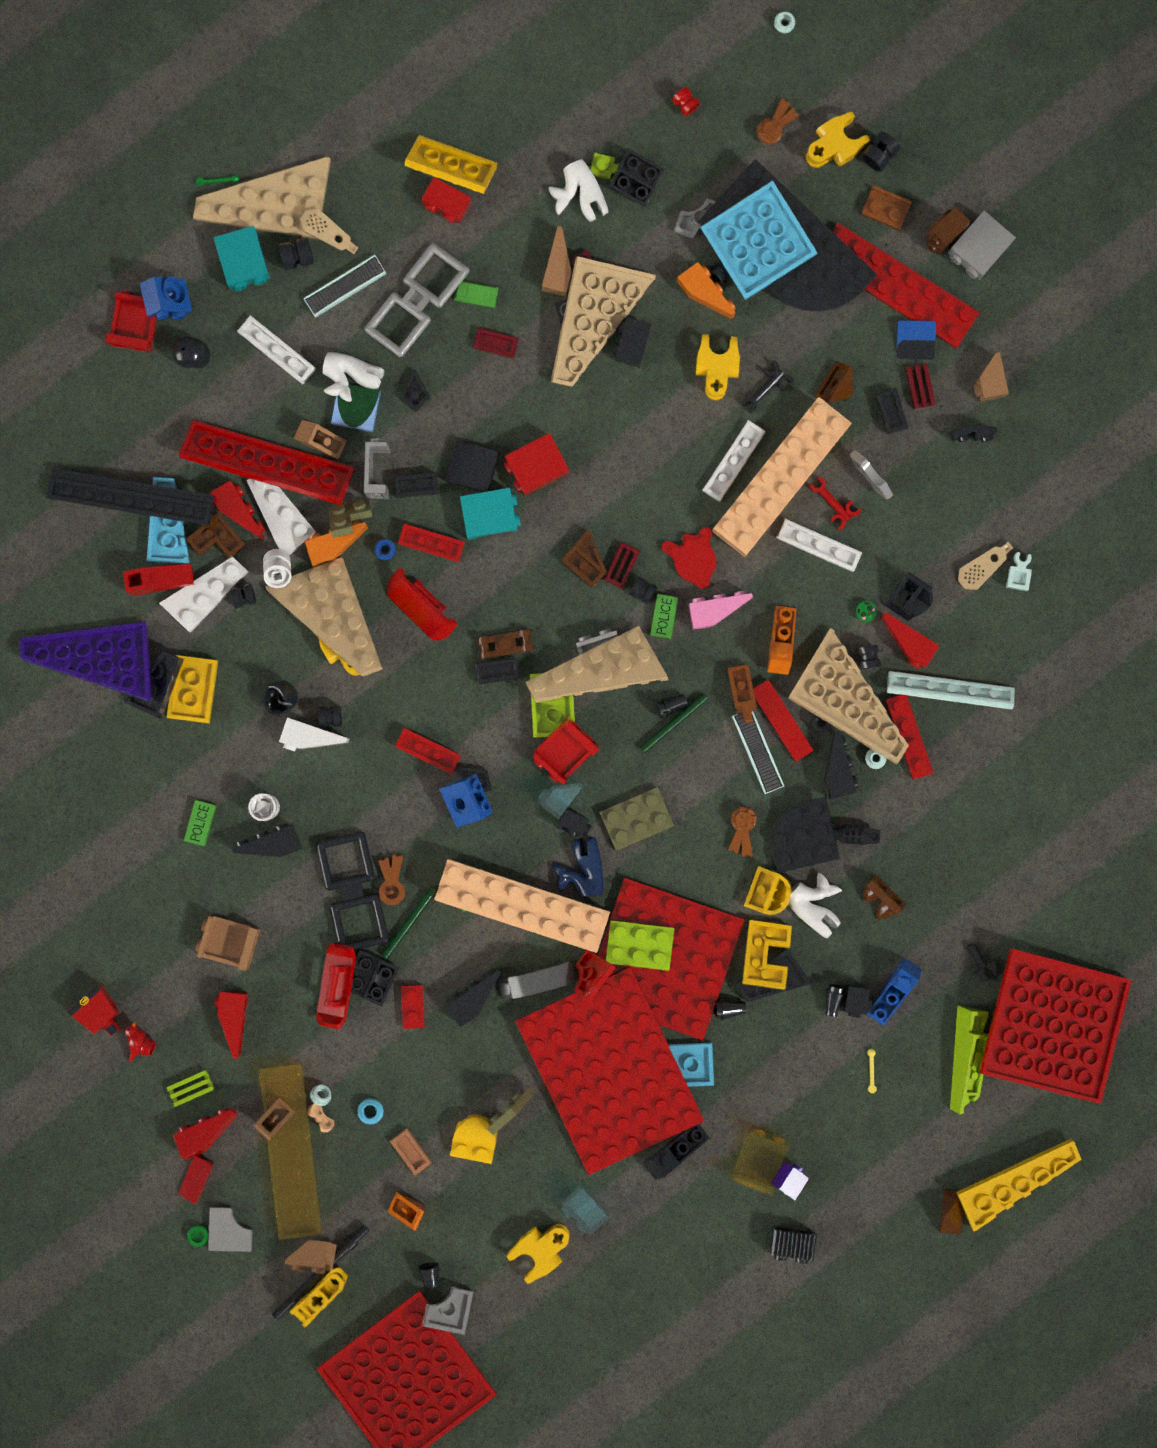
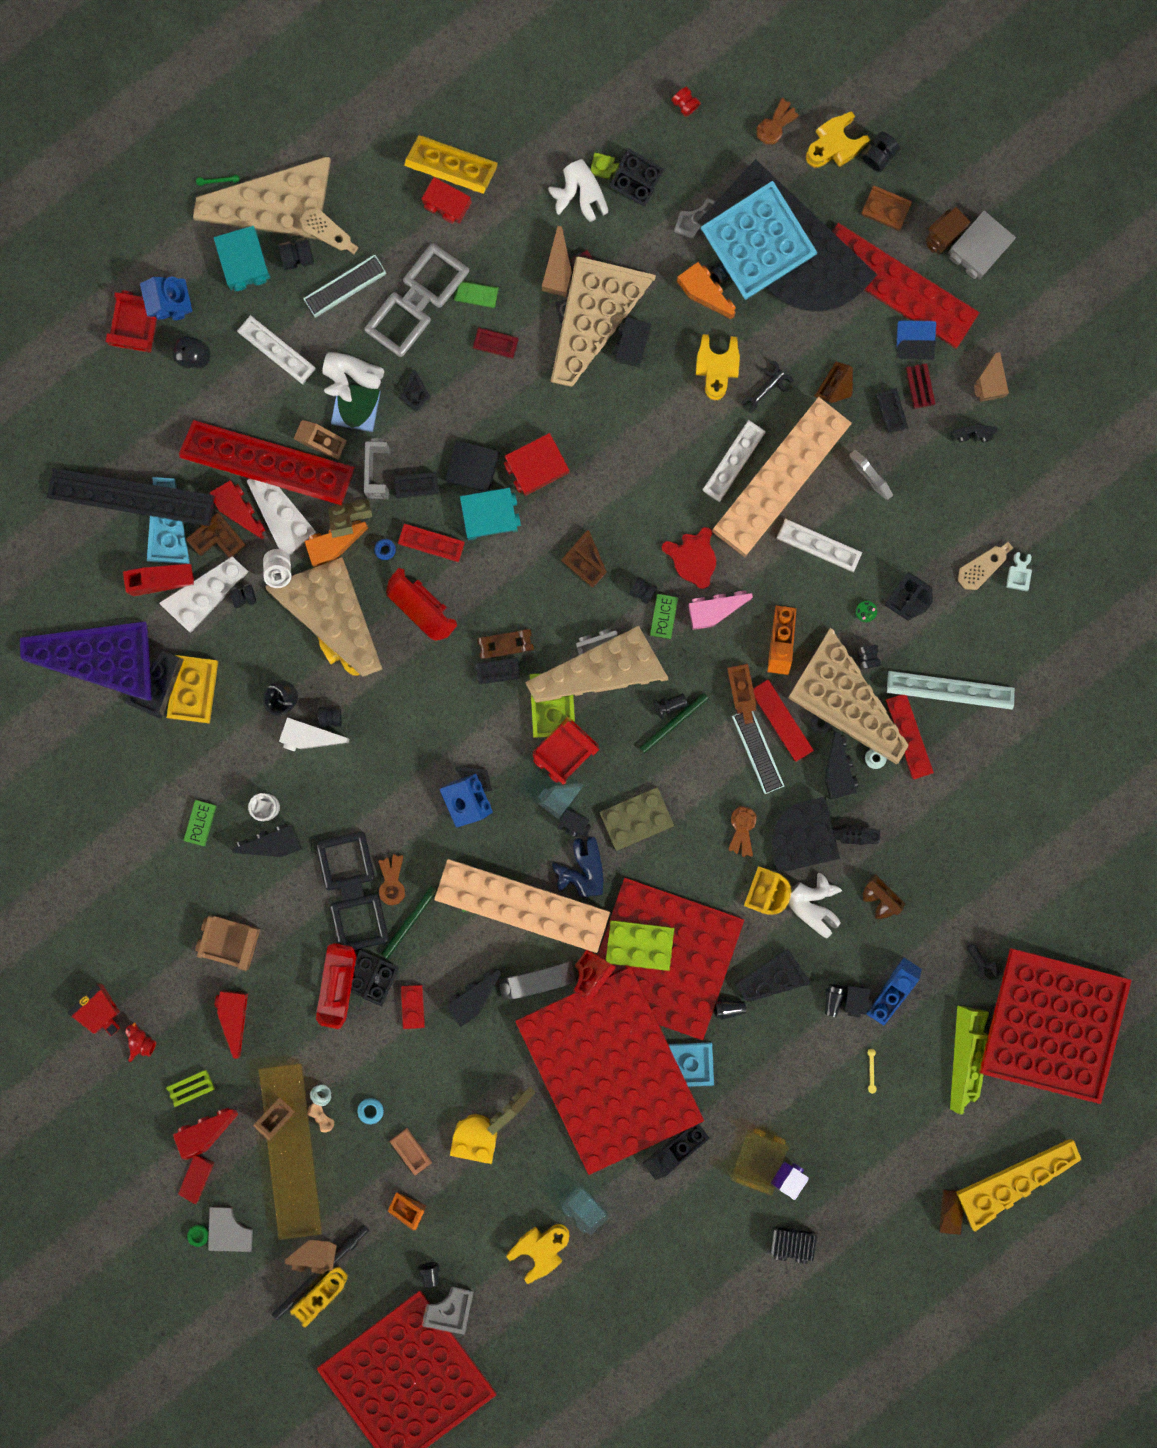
red plate [395,728,461,774] -> none
dark red tile [604,542,640,589] -> none
yellow plate [742,920,792,990] -> none
light aqua plate [774,12,795,33] -> none
red bar [809,477,861,531] -> none
red slope [881,612,939,669] -> none

